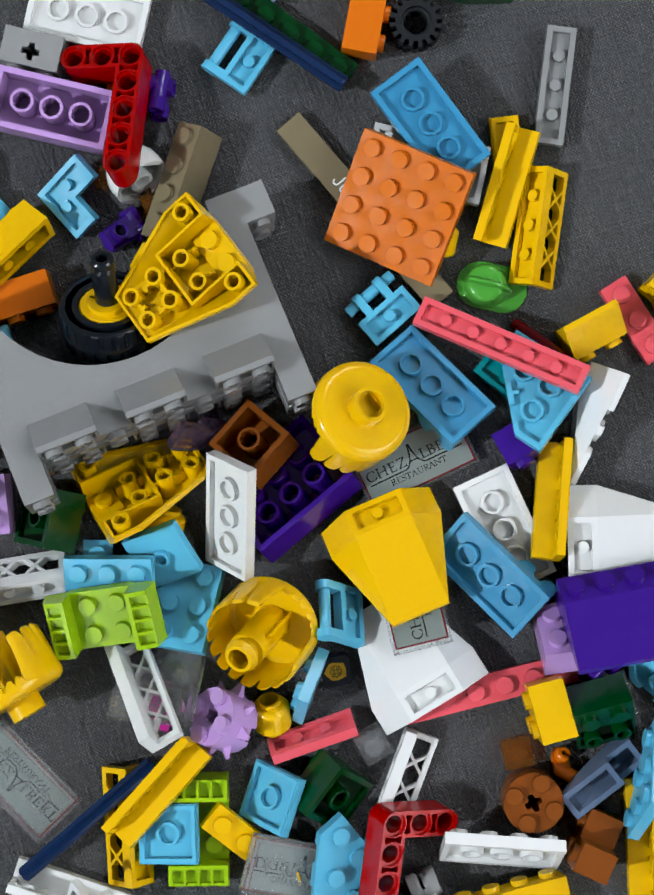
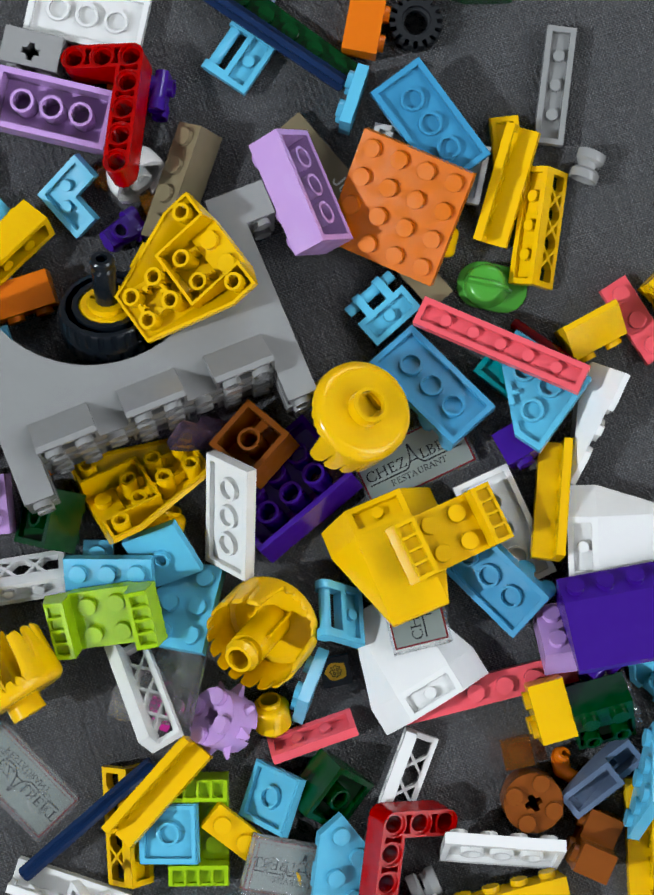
clear brick [353,721,394,767] -> none
none -> lavender brick [248,128,353,256]
none -> medium azure plate [335,63,369,136]
none -> yellow plate [385,481,514,586]
none -> light grey wheel [568,146,607,186]

